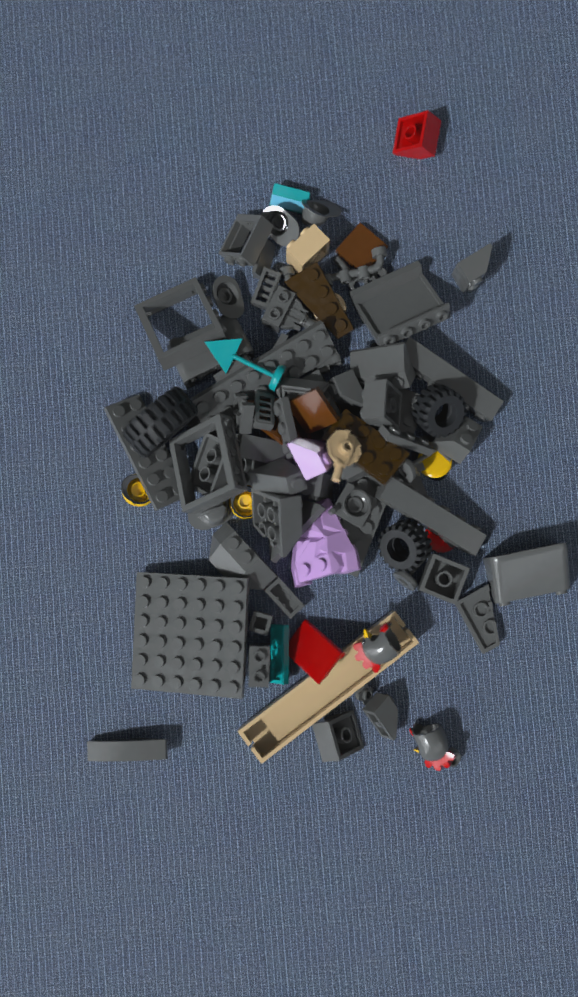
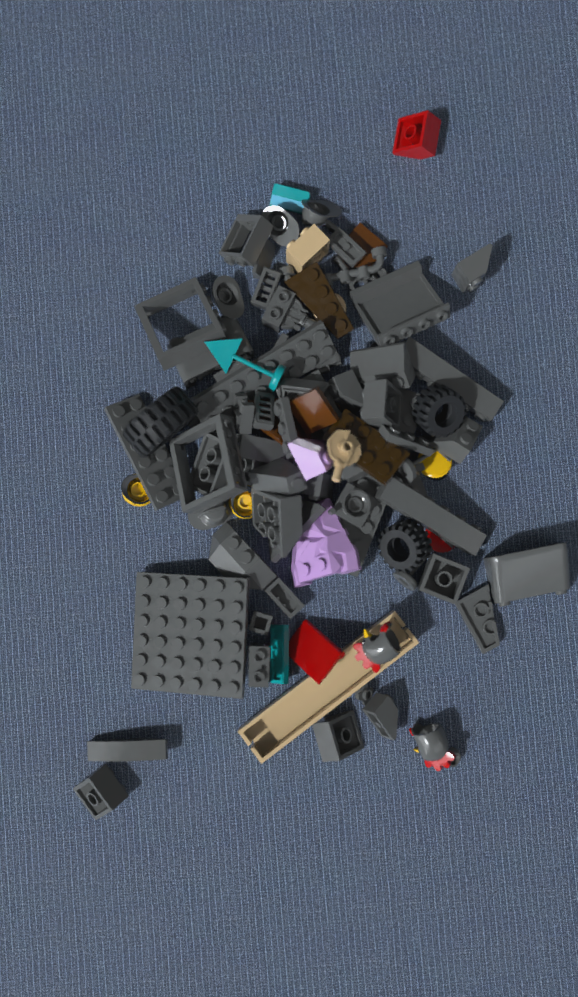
none -> dark grey slope [73,764,129,820]
none -> dark grey hinge [319,220,366,268]

